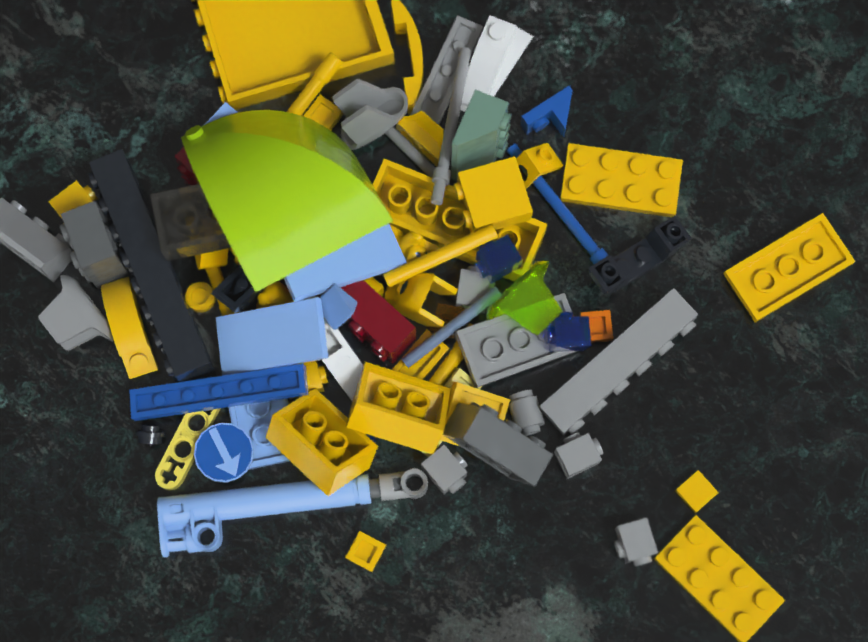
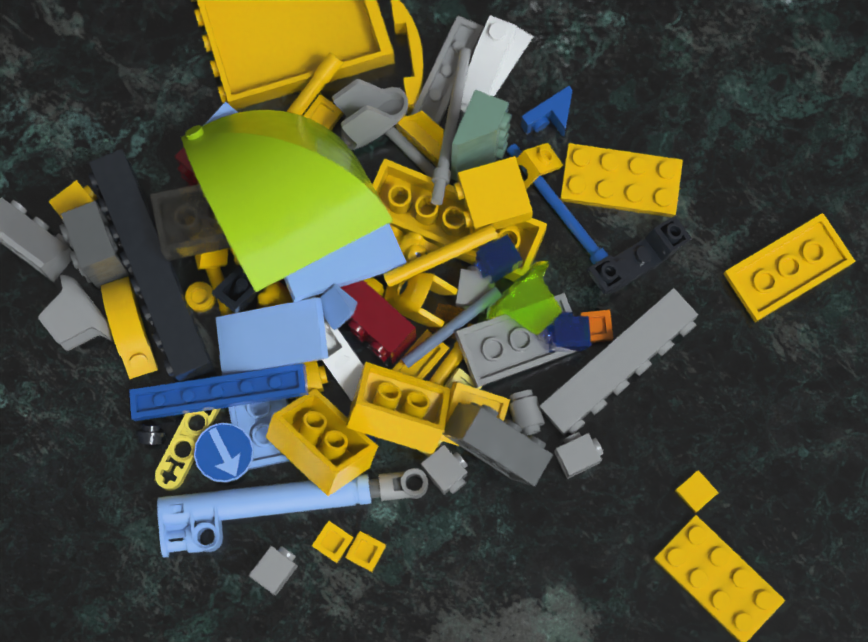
light grey brick [614,518,658,567] -> none
none -> light grey brick [249,546,298,595]
none -> yellow tile [312,521,354,563]

